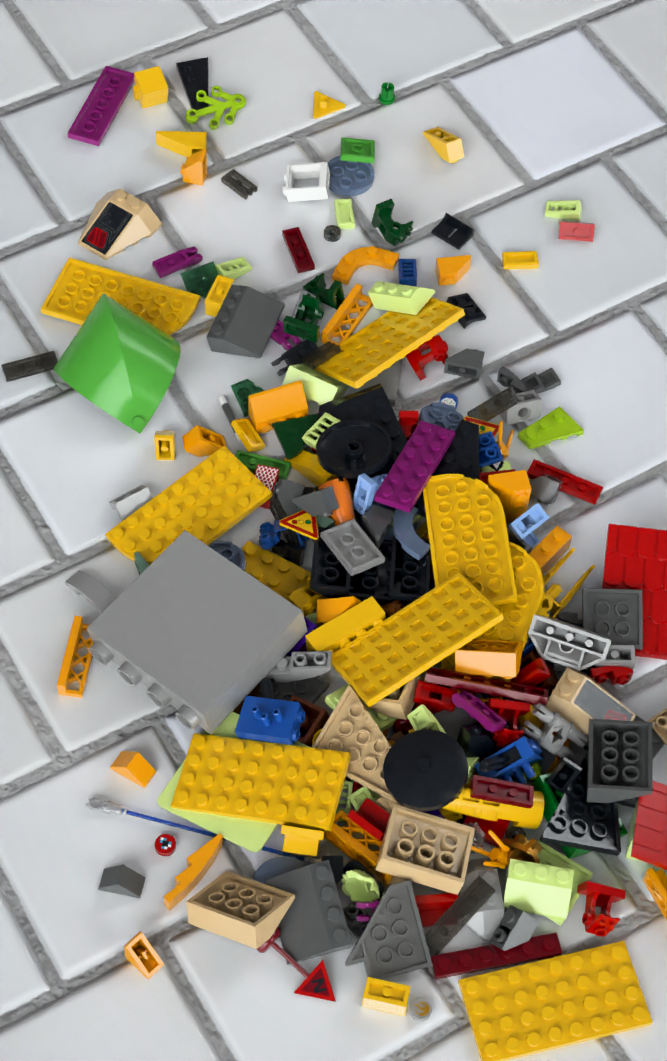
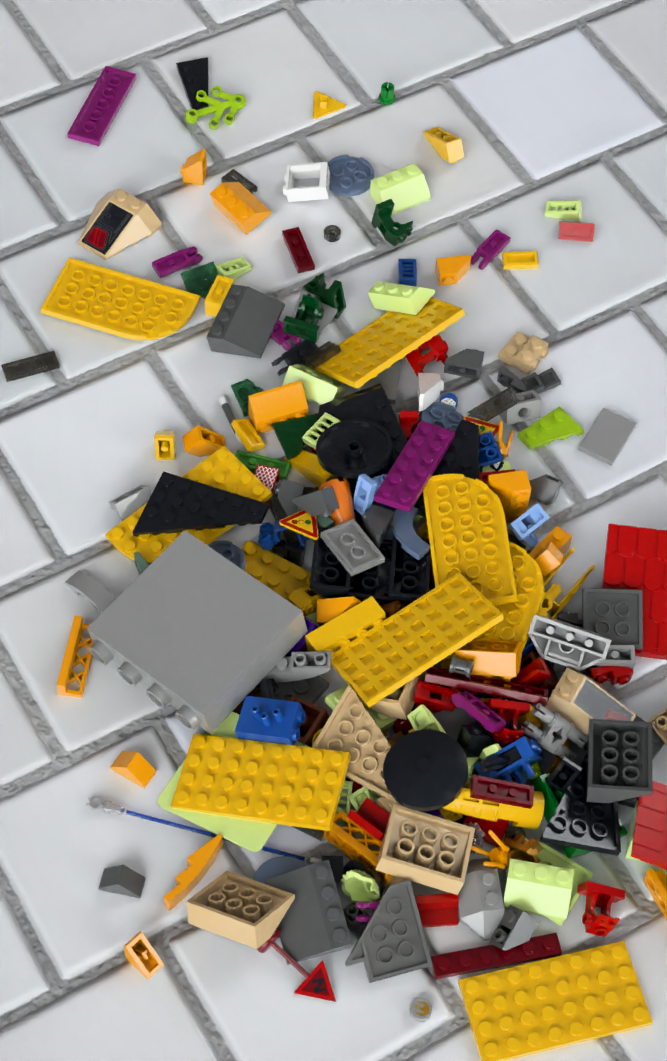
bright green panel [53,293,180,434] -> none
yellow plate [132,66,168,109] -> none
red tile [155,834,176,856] -> none
yellow slope [156,131,207,158] -> none
yellow plate [281,825,325,856] -> none
light orange fence [321,283,373,348] -> none
light orange plate [332,246,399,285] -> none
yellowish green tile [334,199,355,229] -> none
bright green tile [340,137,375,163] -> none
yellow panel [362,977,411,1016] -> none
clear smoke tile [425,875,496,955] -> none
black piece [431,213,474,250] -> none
black piece [446,293,486,329] -> none
red plate [527,459,603,505] -> none
none -> black wing [132,471,269,537]
none -> light orange slope [210,182,272,235]
none -> yellowish green slope [370,163,431,215]
none -> white slope [417,373,444,411]
none -> dark grey bush [449,655,474,678]
none -> magenta hinge [471,229,511,270]
none -> yellowish green tile [479,744,502,760]
none -> tan plate [498,331,549,375]
none -> light orange slope [533,541,564,578]
none -> light grey tile [579,408,637,466]

